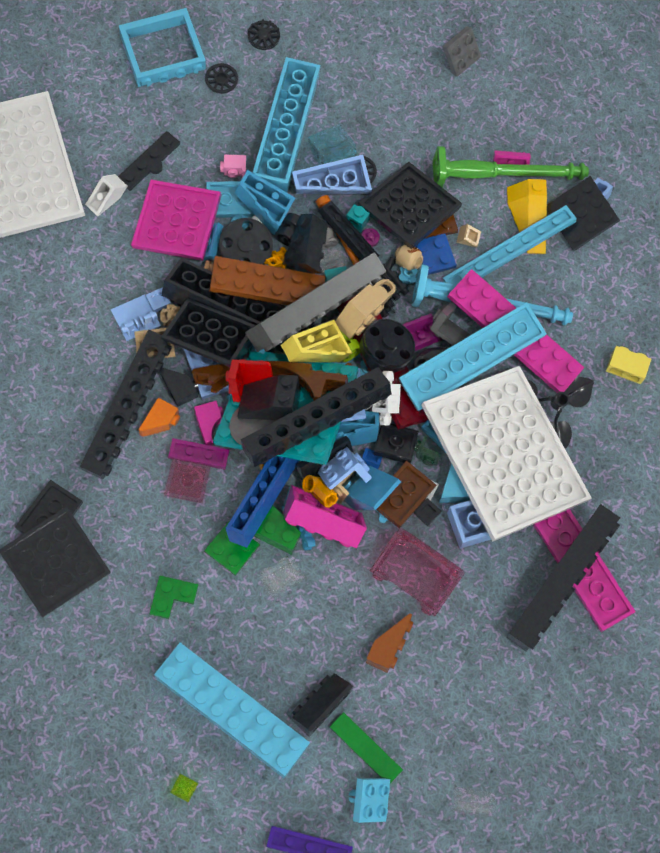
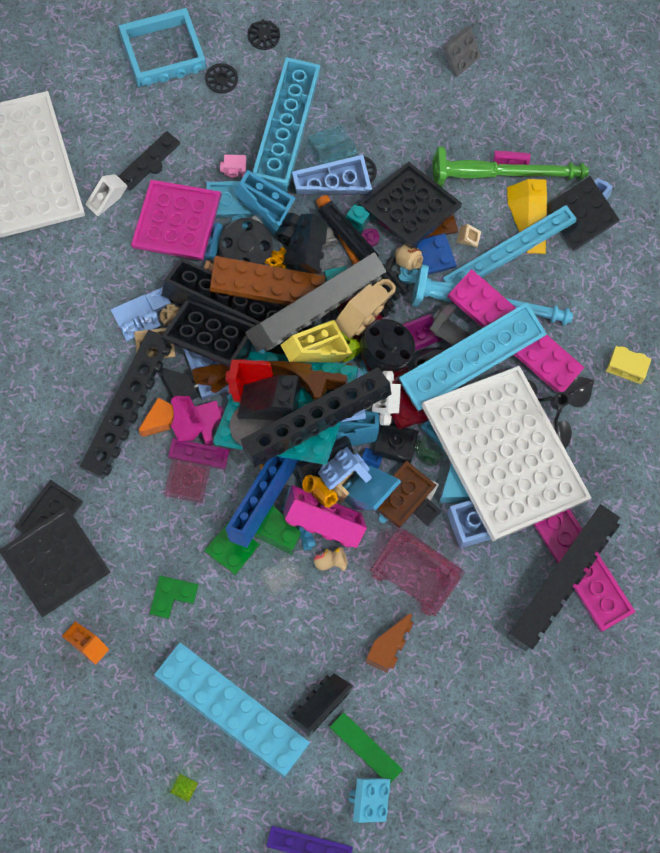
none -> orange arch [62,621,109,665]
none -> dark pink arch [171,396,205,441]
none -> tan animal [314,547,348,571]

